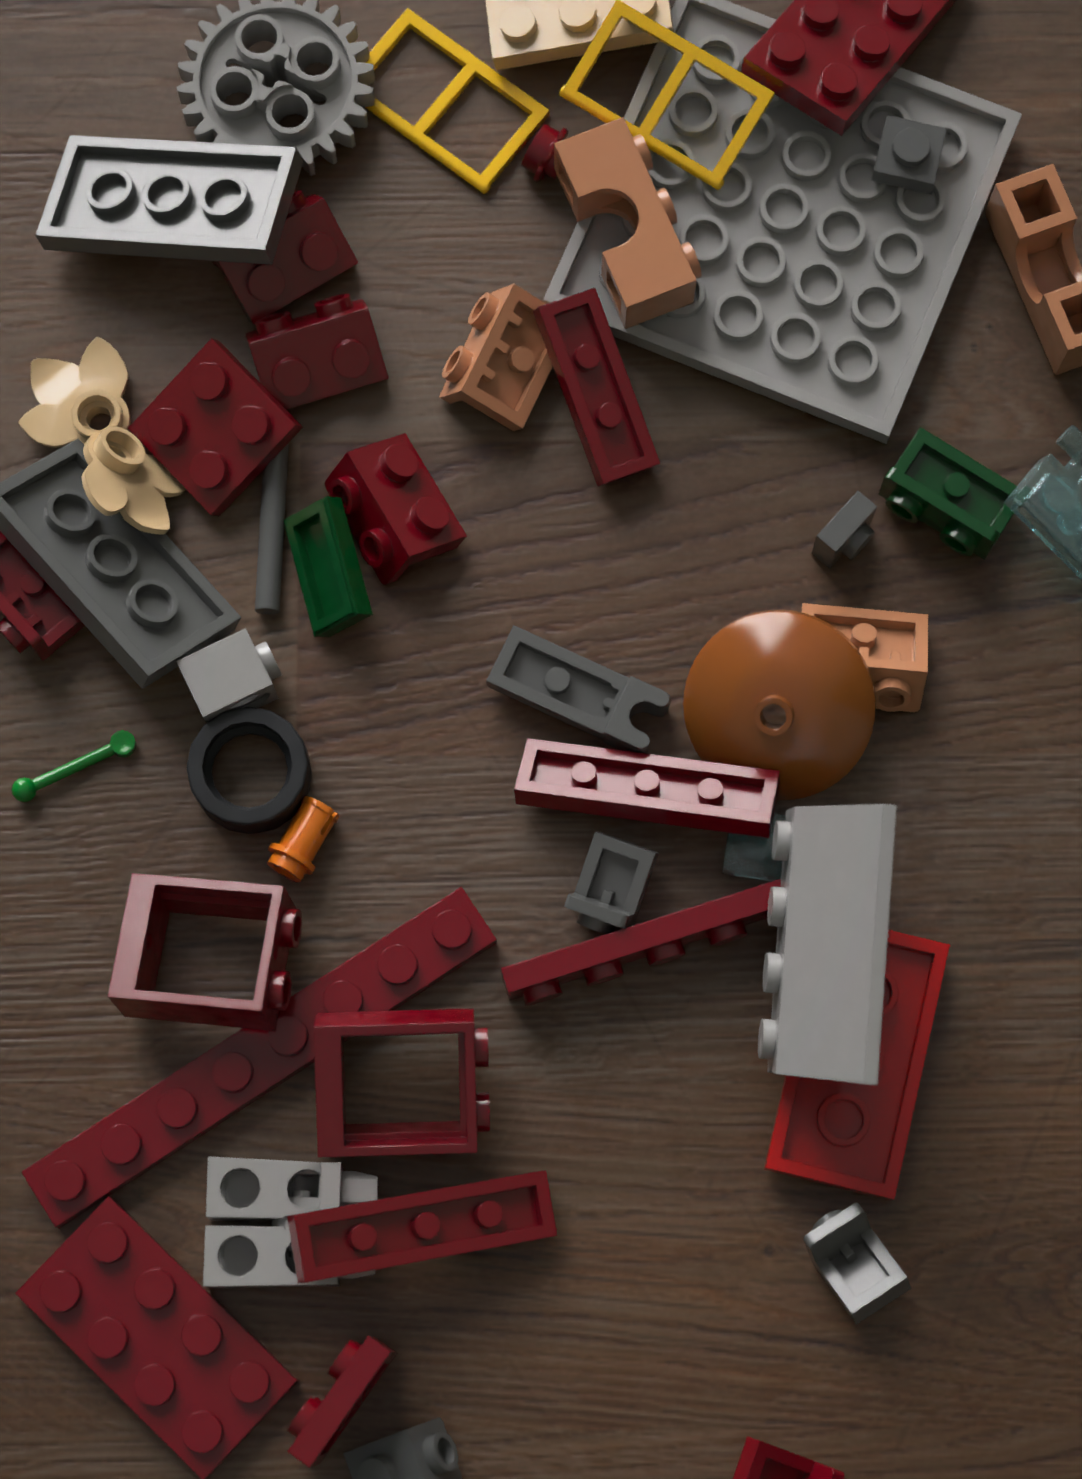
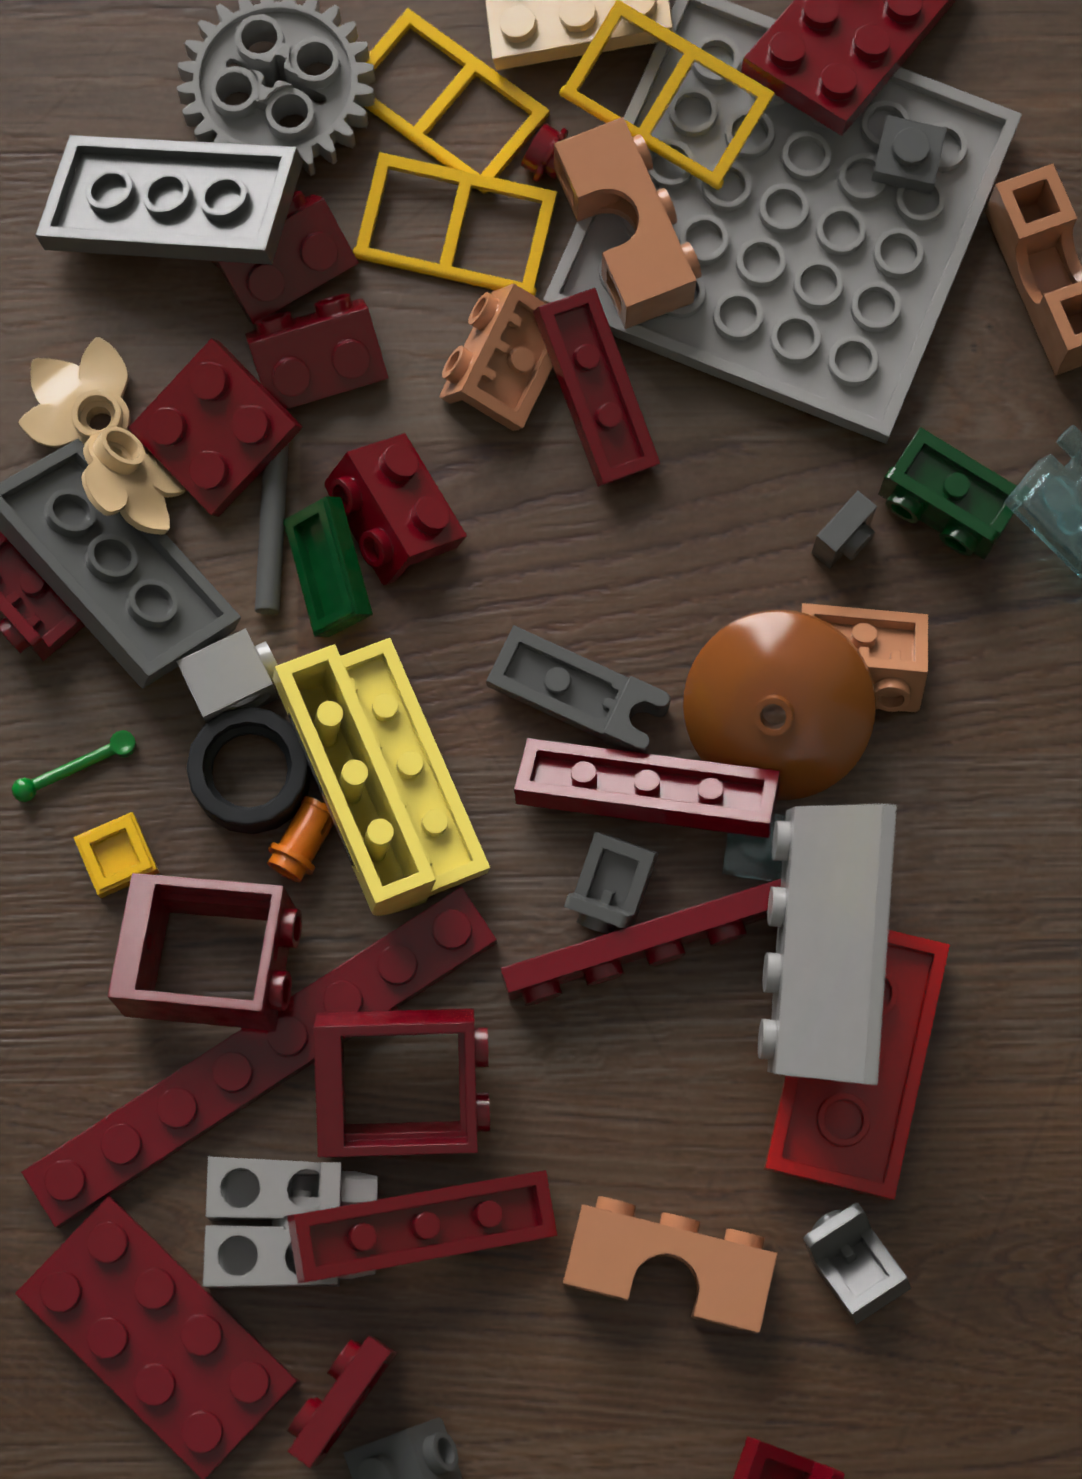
none -> yellow tile [73,812,160,898]
none -> light yellow brick [273,638,490,916]
none -> yellow window [353,152,557,296]
none -> nougat arch [563,1196,777,1334]

